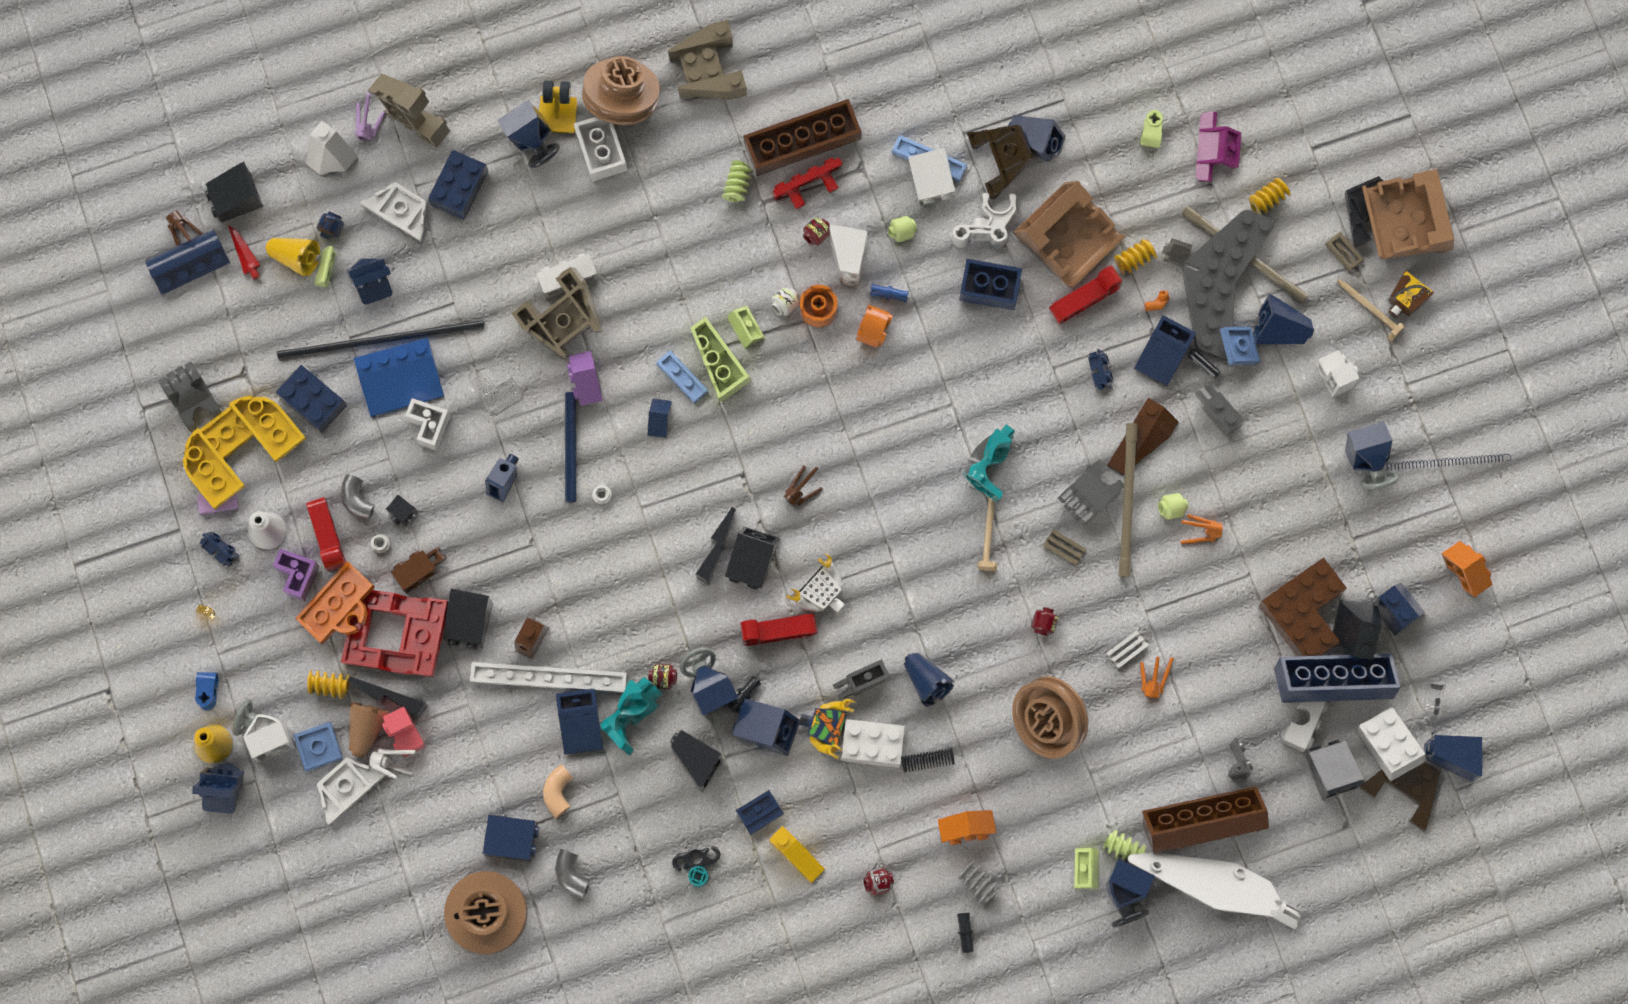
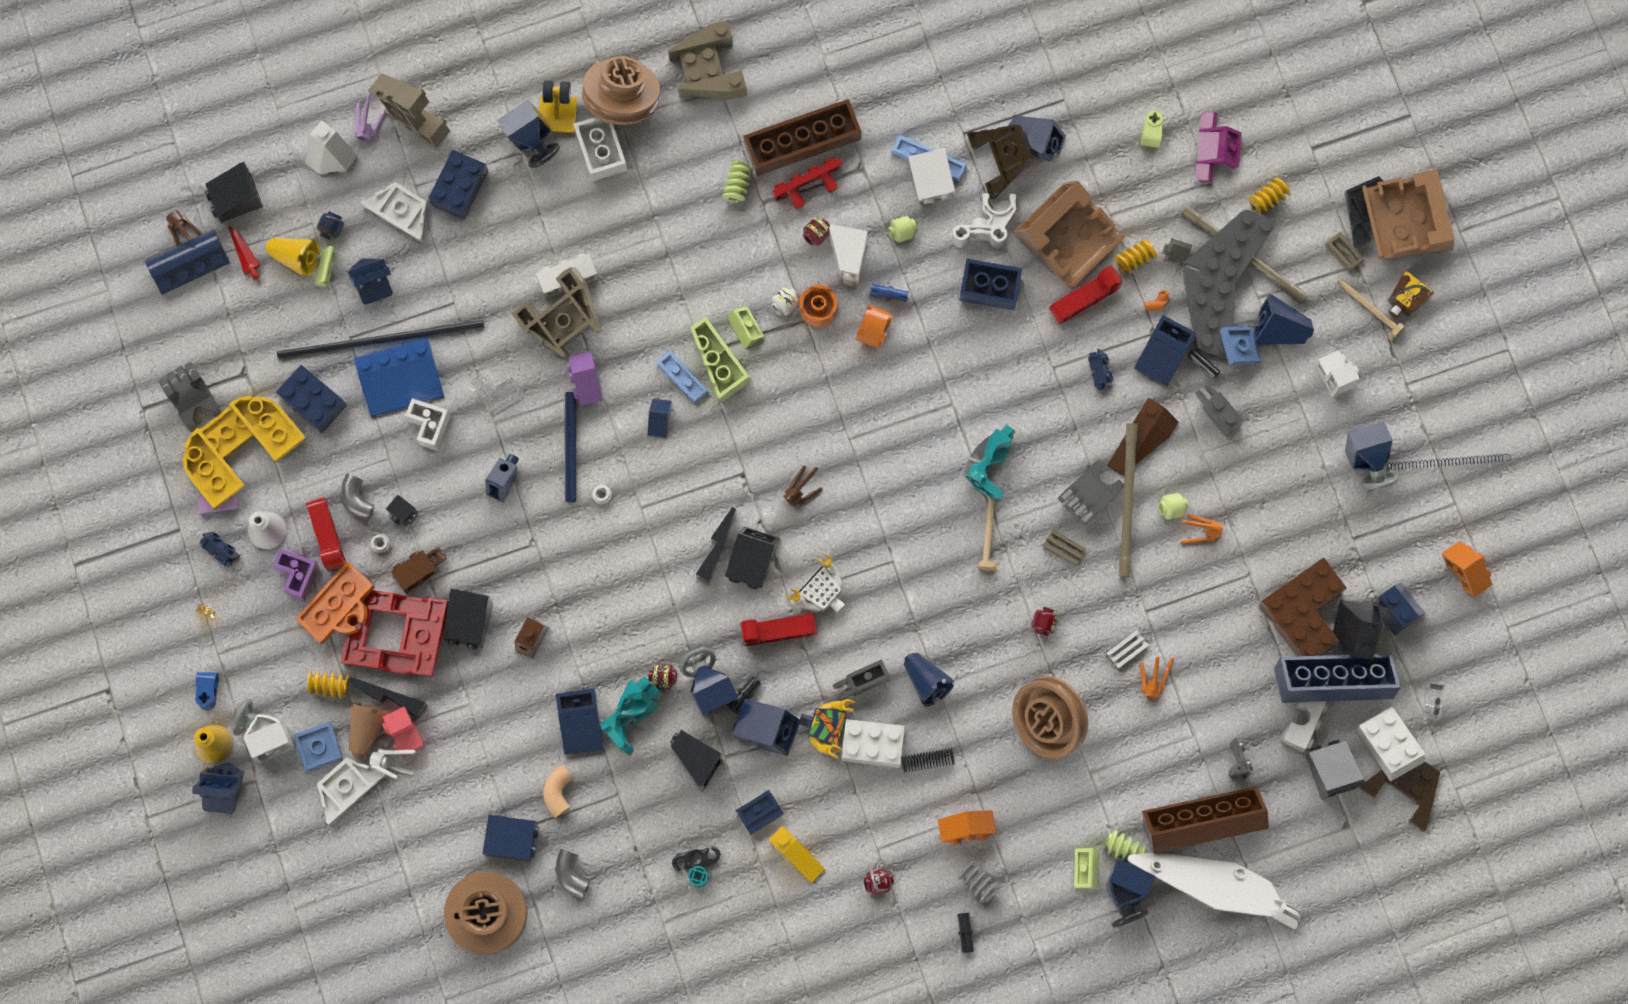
white plate [470,662,627,693] -> none
dark blue slope [1424,735,1482,782] -> none

